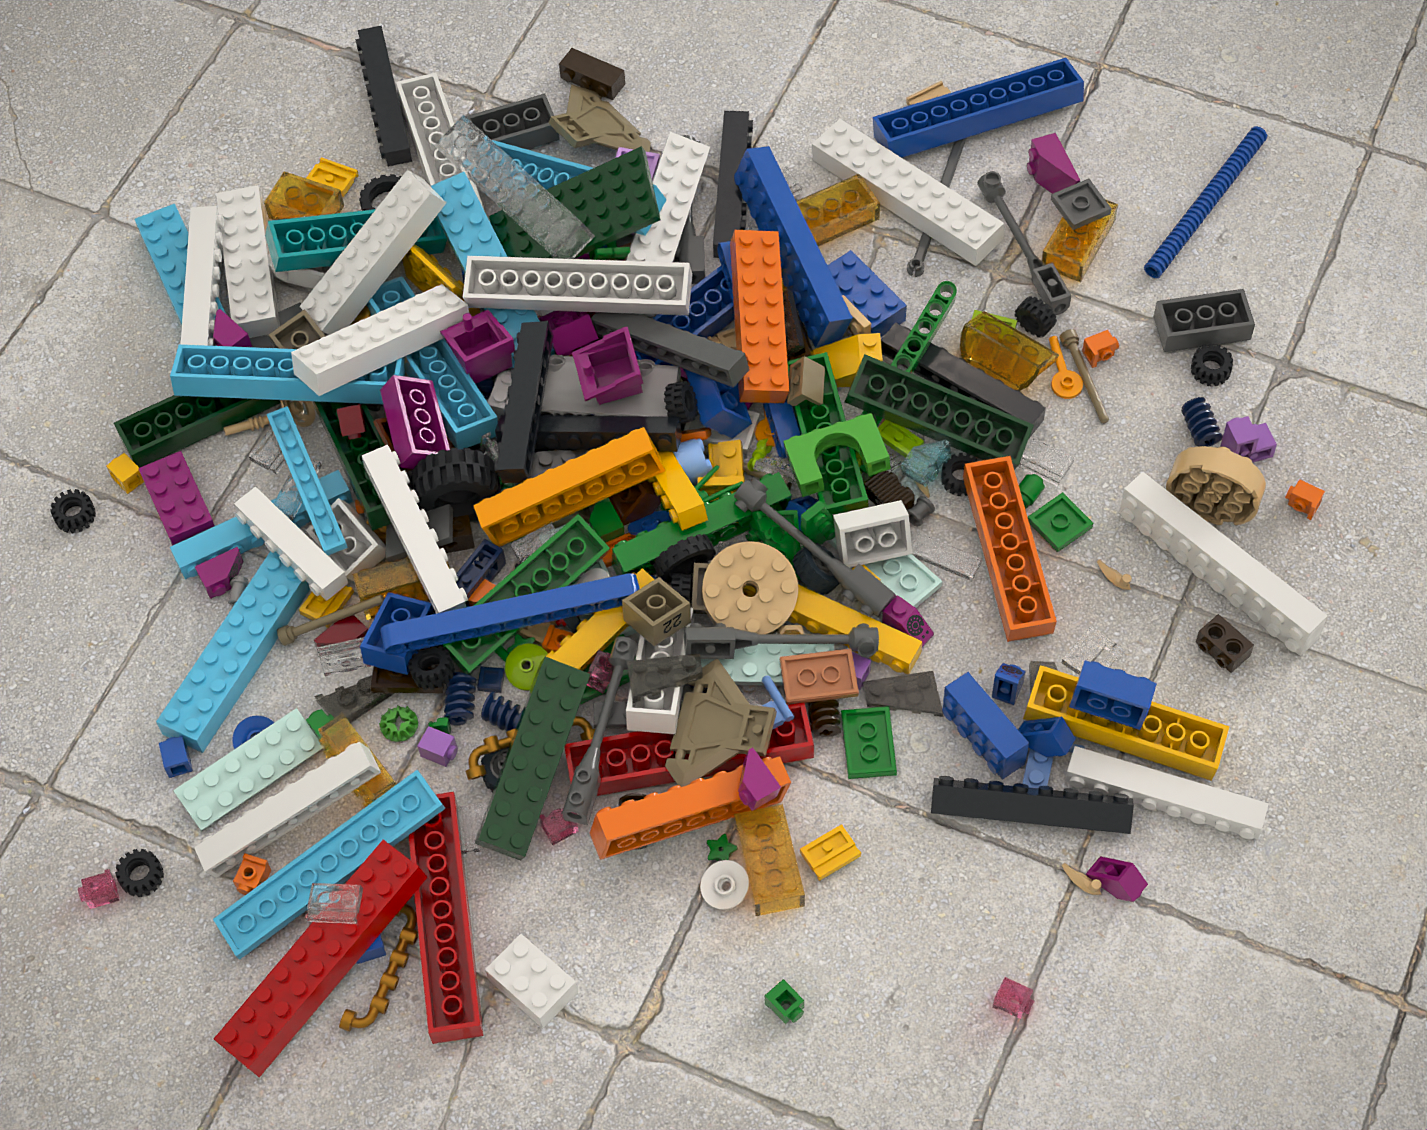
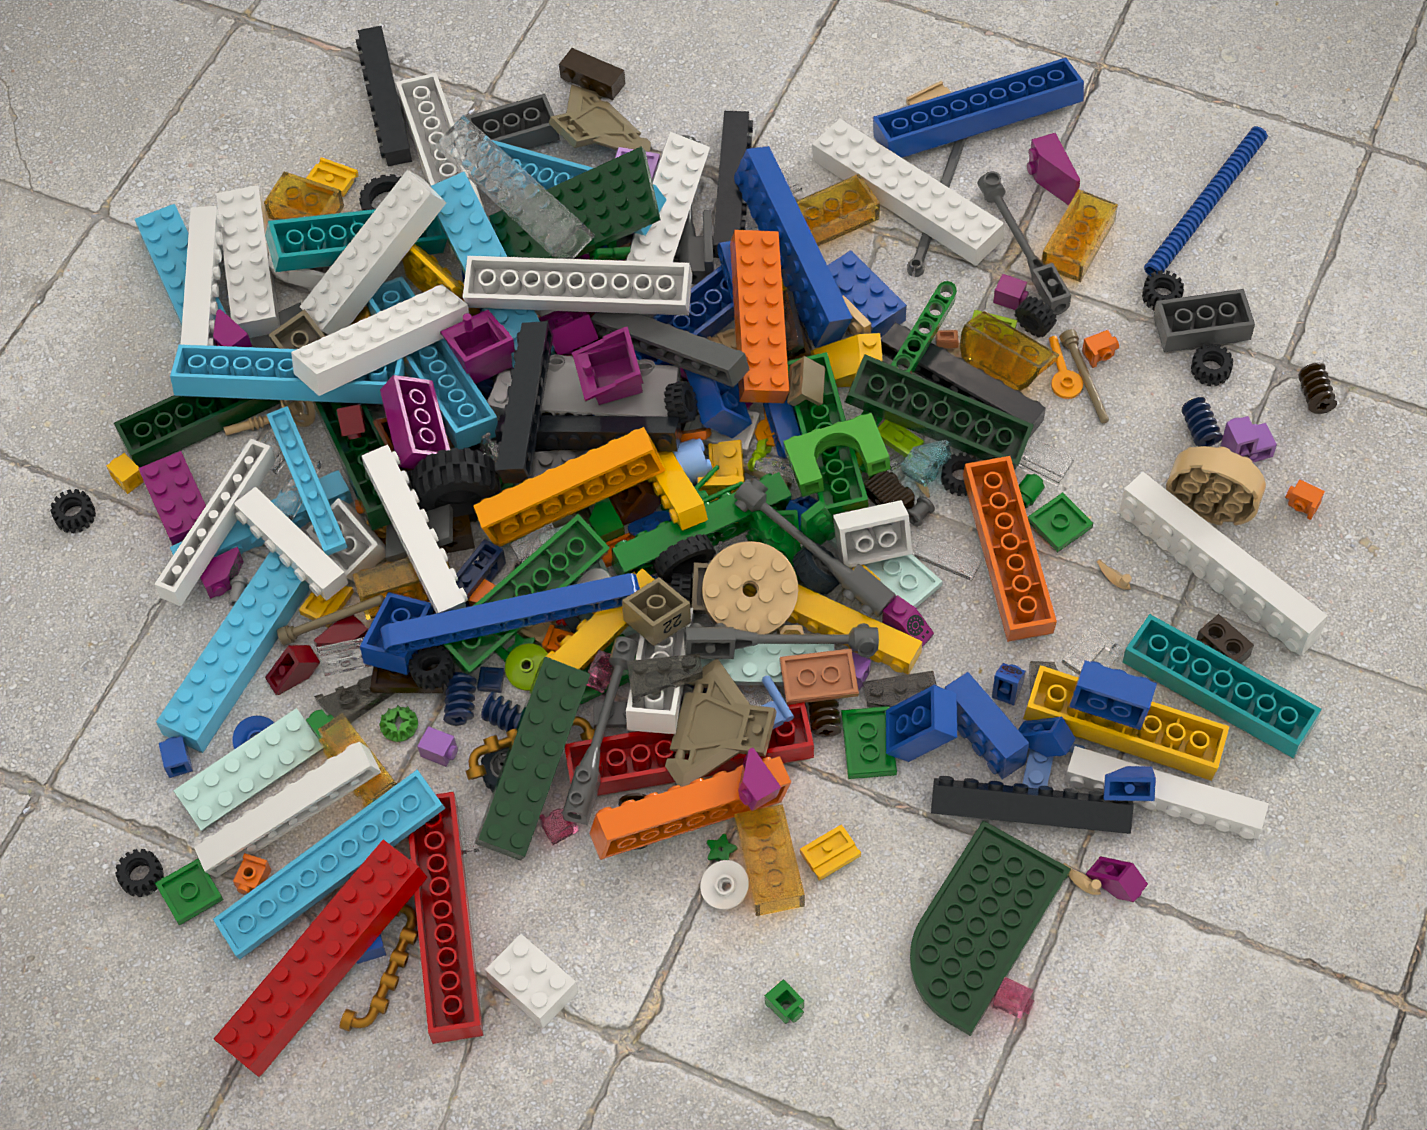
clear pink brick [78,869,120,909] -> none
clear plate [305,883,363,924] -> none
green tile [427,717,451,734] -> none
dark grey plate [1051,178,1112,230] -> none
none -> white brick [155,439,276,606]
none -> green plate [155,858,224,926]
none -> dark red slope [265,645,321,695]
none -> dark grey tile [703,210,714,277]
none -> blue brick [886,685,957,762]
none -> dark green plate [910,820,1071,1036]
none -> nougat tile [935,330,959,348]
none -> magenta brick [993,274,1029,310]
none -> blue slope [1103,766,1156,801]
none -> teal brick [1122,614,1322,759]
none -> black tyre [1142,270,1184,311]
none -> dark brown piece [1298,362,1337,414]

